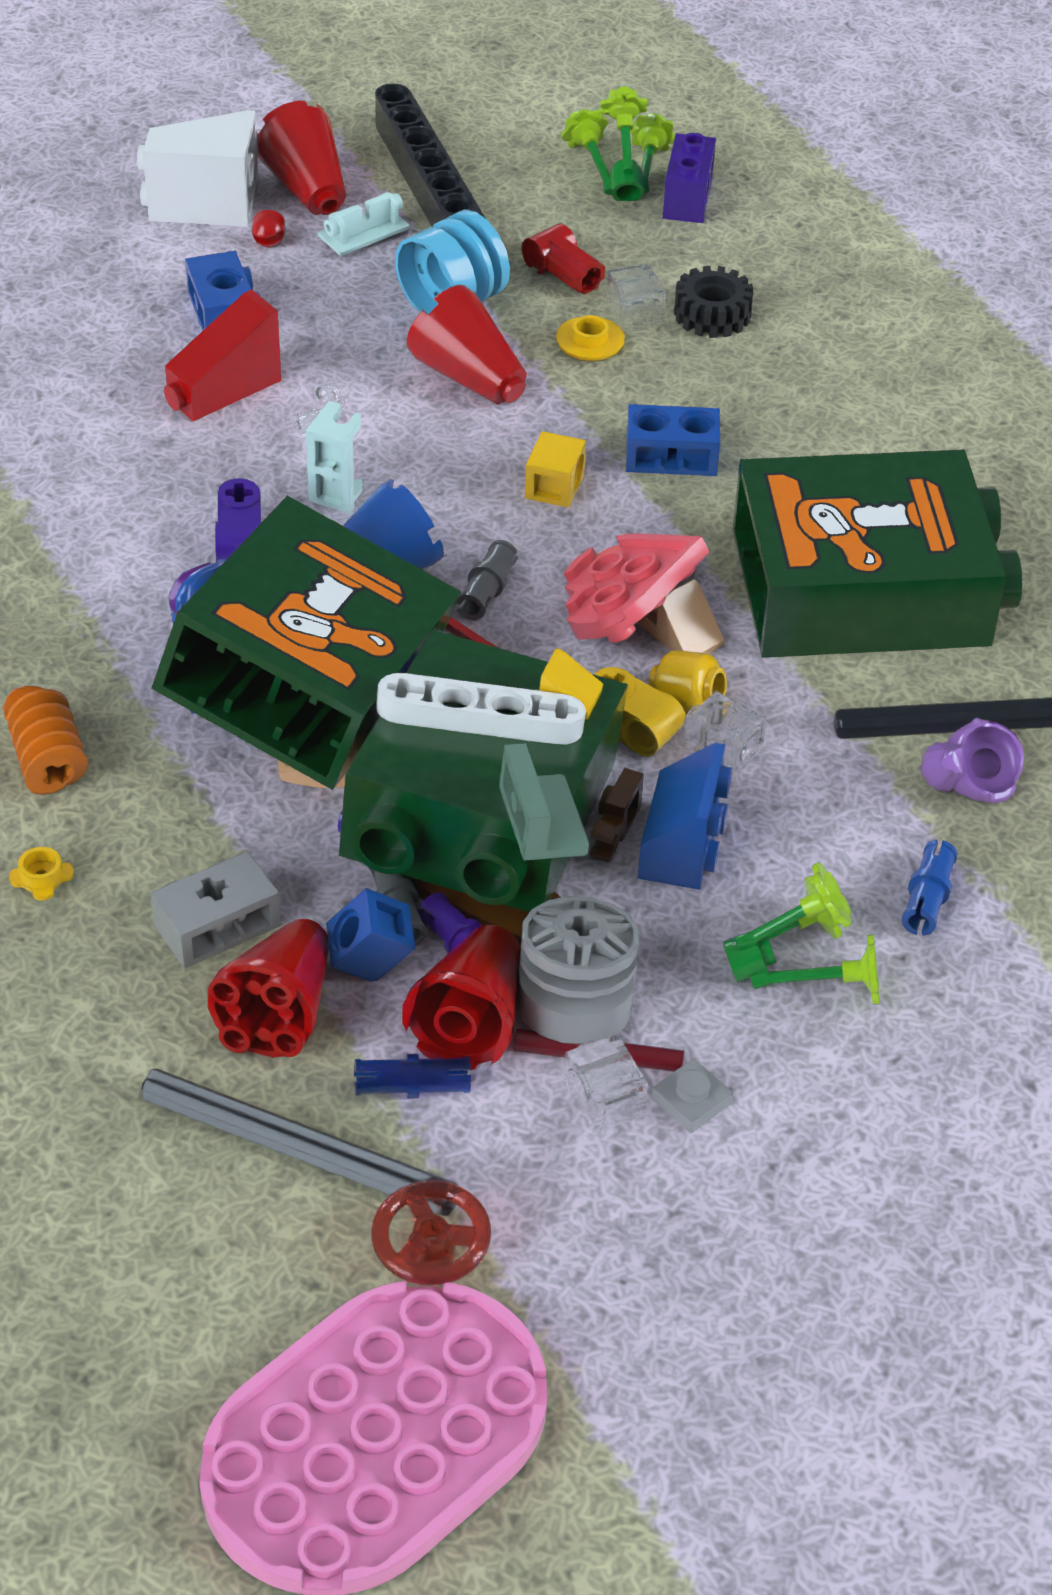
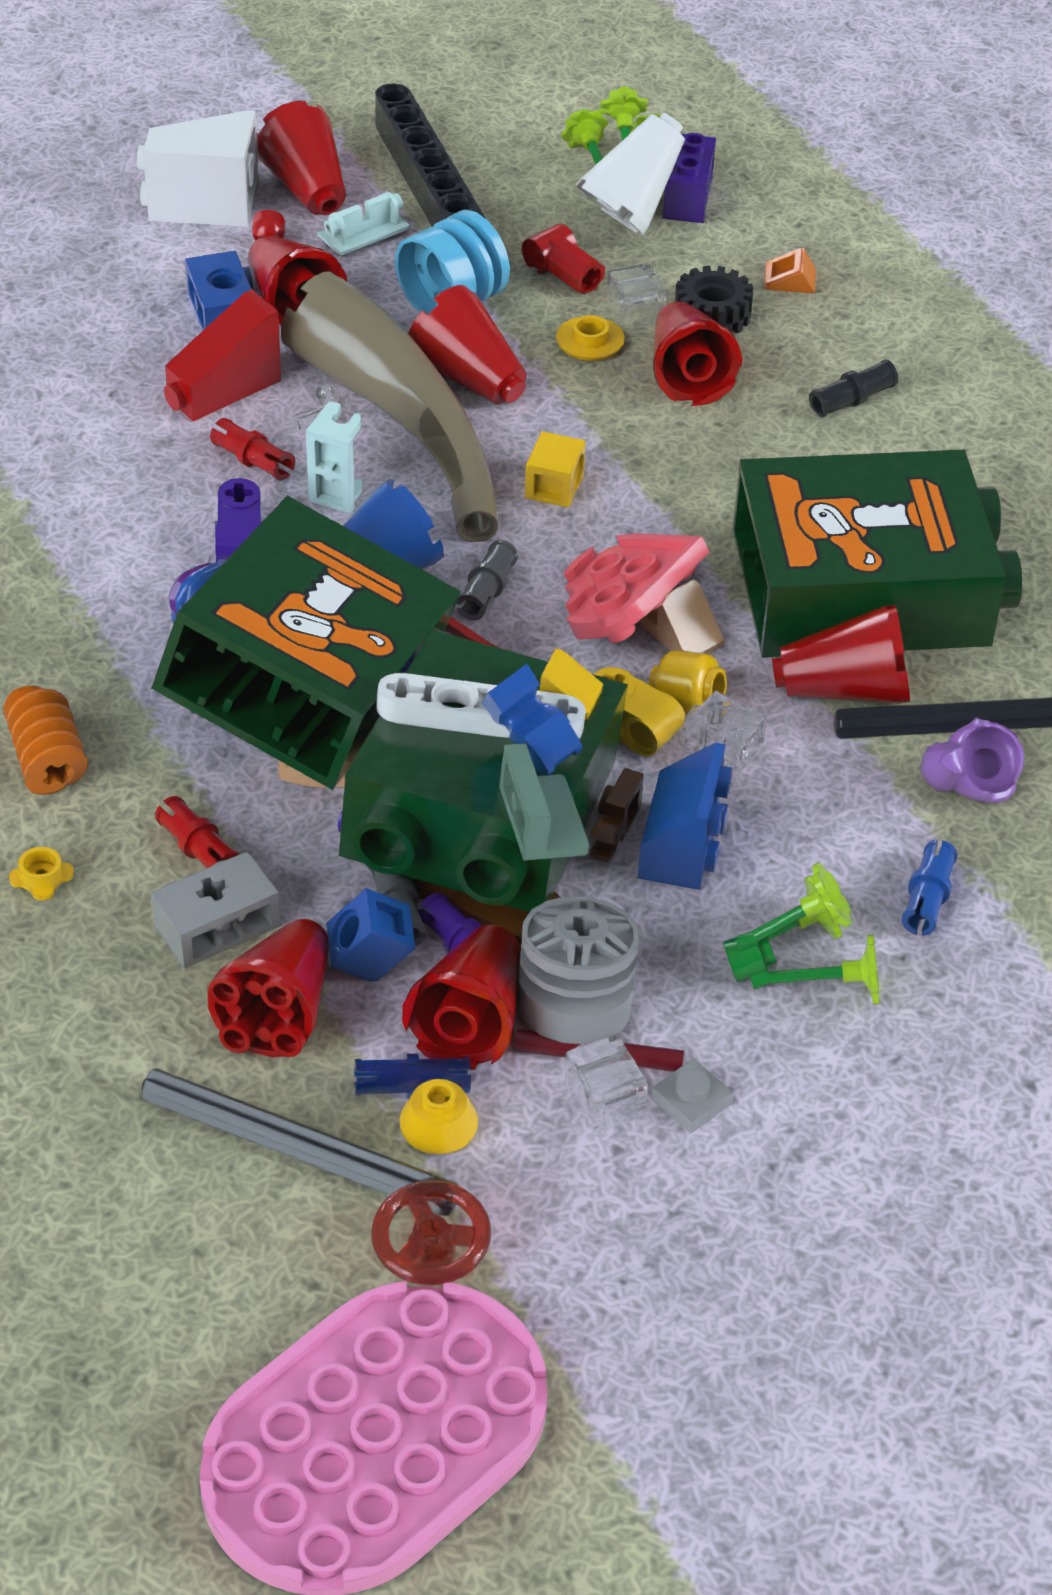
blue brick [626,404,720,476] -> none
none -> red pin [155,796,240,868]
none -> red pin [210,418,296,481]
none -> red cone [248,235,348,325]
none -> dark tan brick [281,272,498,542]
none -> yellow cone [399,1079,478,1154]
none -> blue leg [481,664,583,775]
none -> white cone [575,113,685,235]
none -> red cone [653,302,743,406]
none -> orange slope [764,247,816,293]
none -> red cone [772,605,911,704]
none -> black pin [809,359,898,418]

